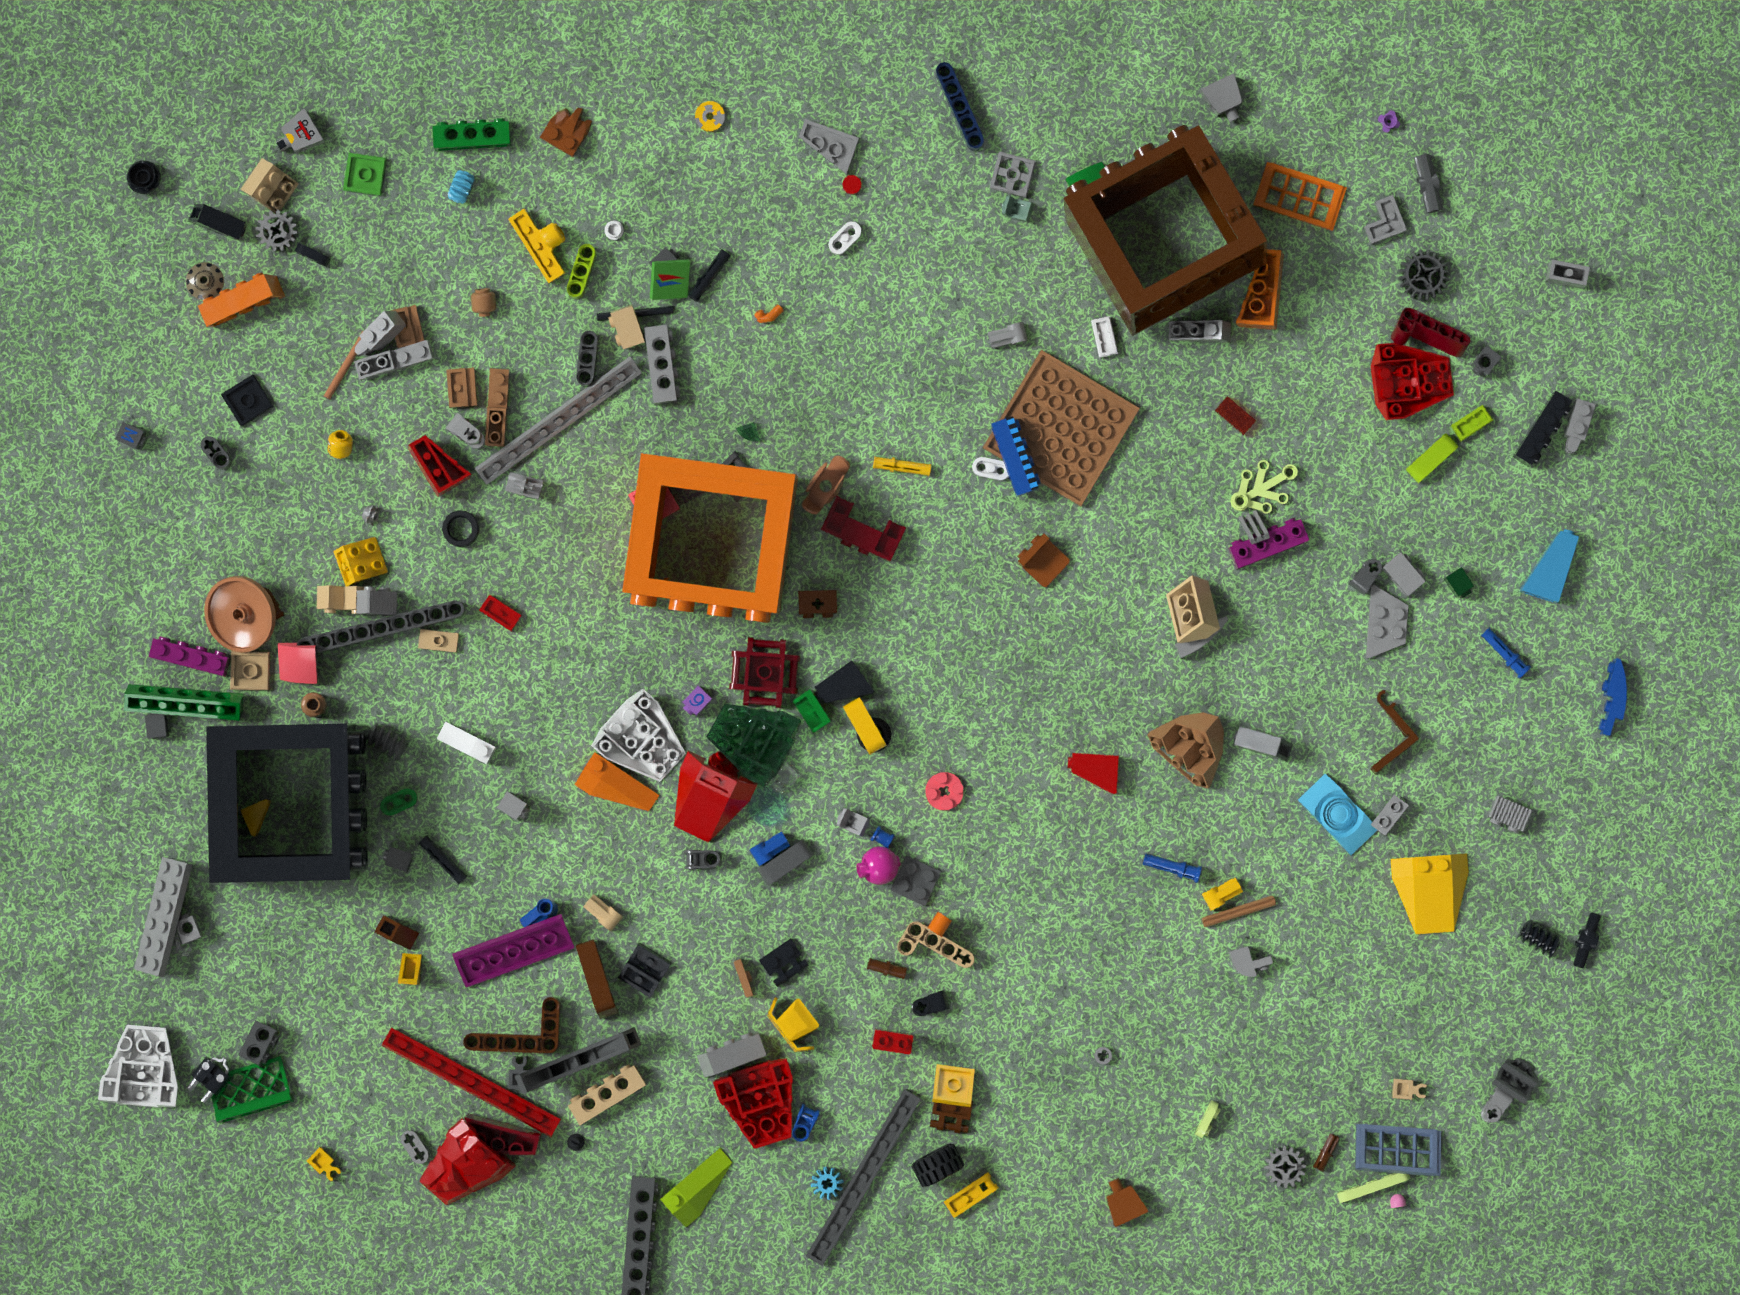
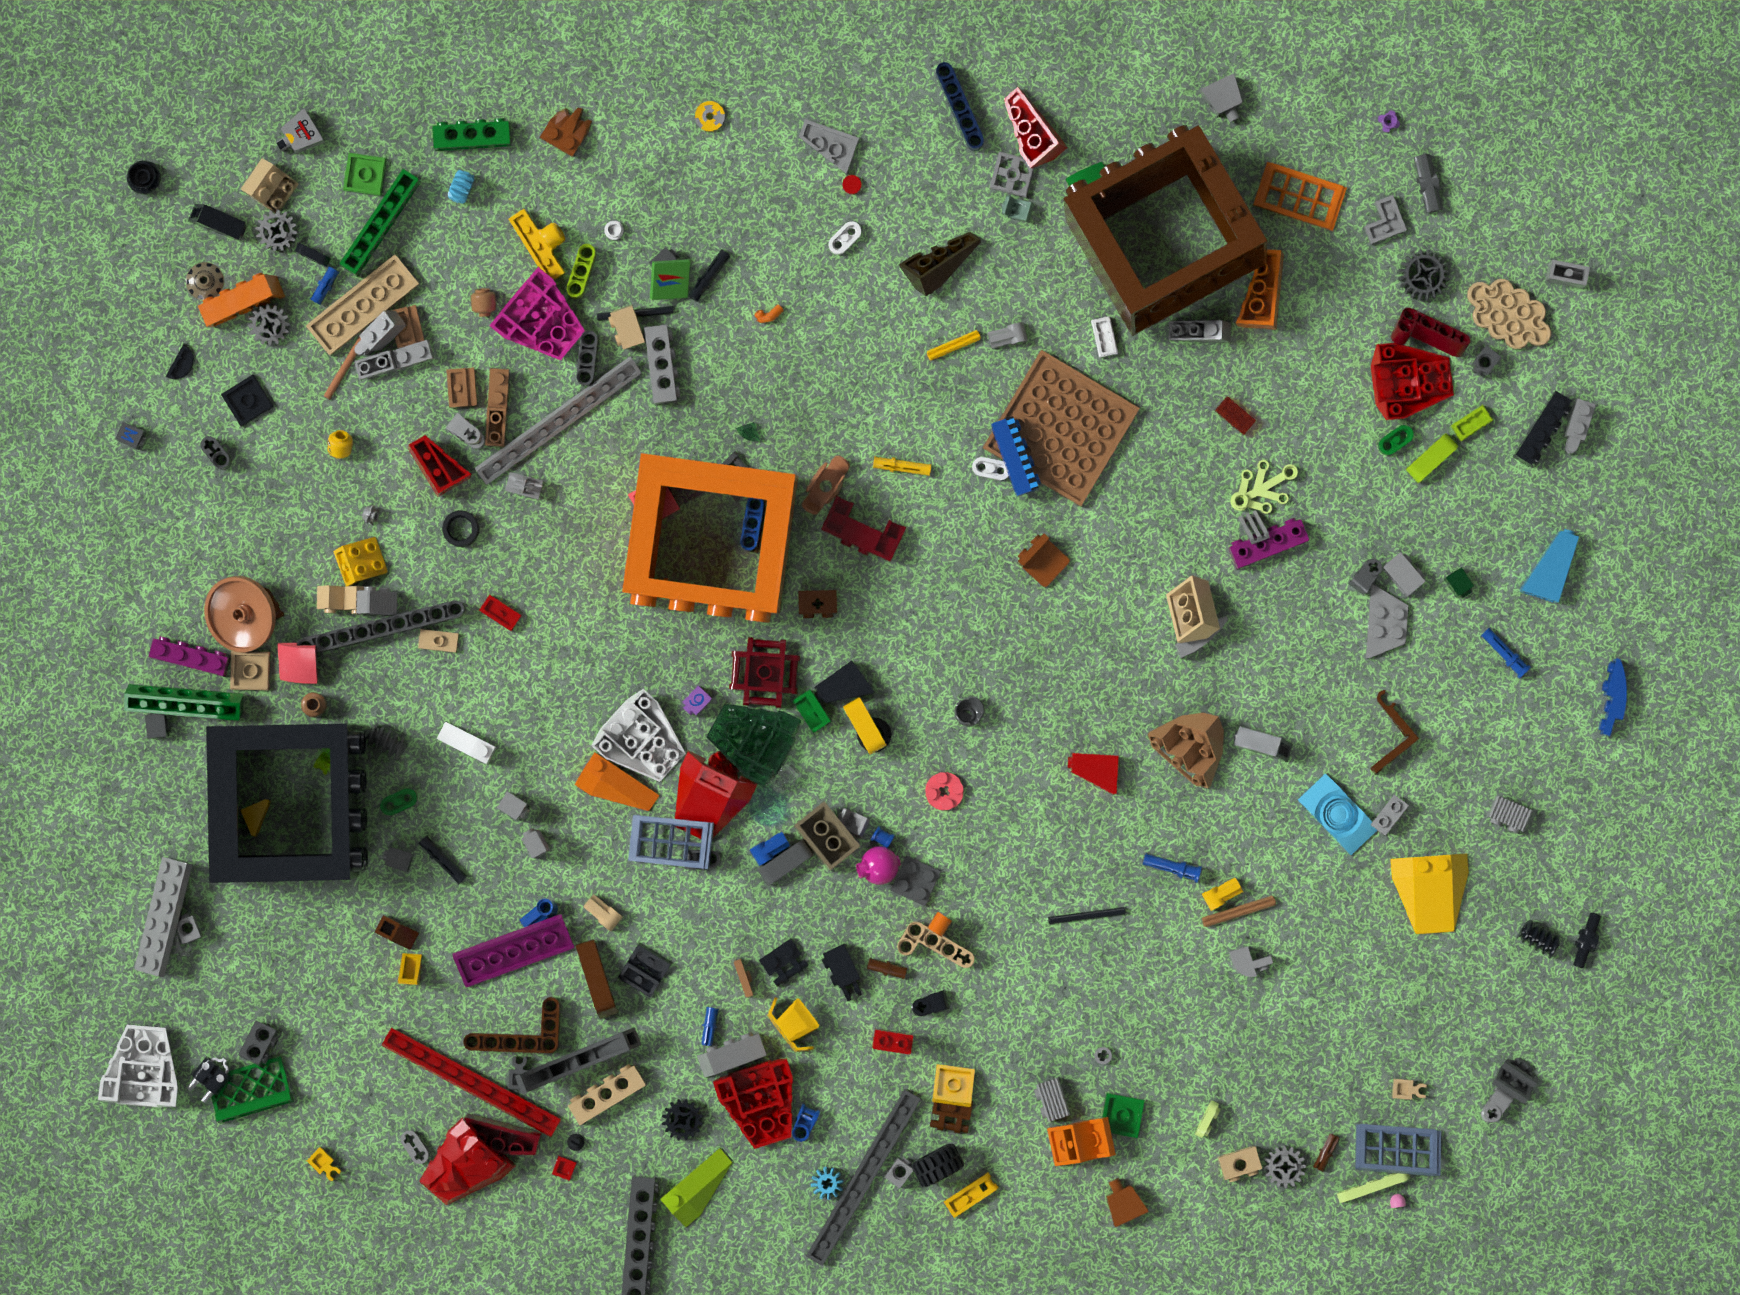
none -> black tile [166,343,194,380]
none -> light grey gear [247,303,290,346]
none -> tan plate [306,255,420,356]
none -> blue pin [310,266,339,305]
none -> clear neon green wheel [313,751,330,775]
none -> green brick [339,169,421,277]
none -> dark pink wedge [489,267,585,360]
none -> light grey brick [521,828,551,859]
none -> red tile [552,1156,577,1181]
none -> sand blue piece [628,815,714,869]
none -> black gear [662,1099,703,1141]
none -> blue axle [701,1007,719,1046]
none -> blue beam [740,498,764,552]
none -> dark tan slope [793,801,860,871]
none -> black hinge [821,944,862,1001]
none -> light grey brick [884,1157,913,1188]
none -> dark brown wedge [899,232,981,296]
none -> yellow axle [927,330,981,361]
none -> dark grey hair [954,696,984,727]
none -> red wedge [1004,87,1068,168]
none -> light grey brick [1034,1077,1070,1122]
none -> orange bracket [1047,1117,1116,1166]
none -> black bar [1048,907,1125,924]
none -> green plate [1102,1093,1145,1138]
none -> tan brick [1217,1146,1262,1182]
none -> green plate [1378,425,1414,456]
none -> tan plate [1467,279,1551,349]

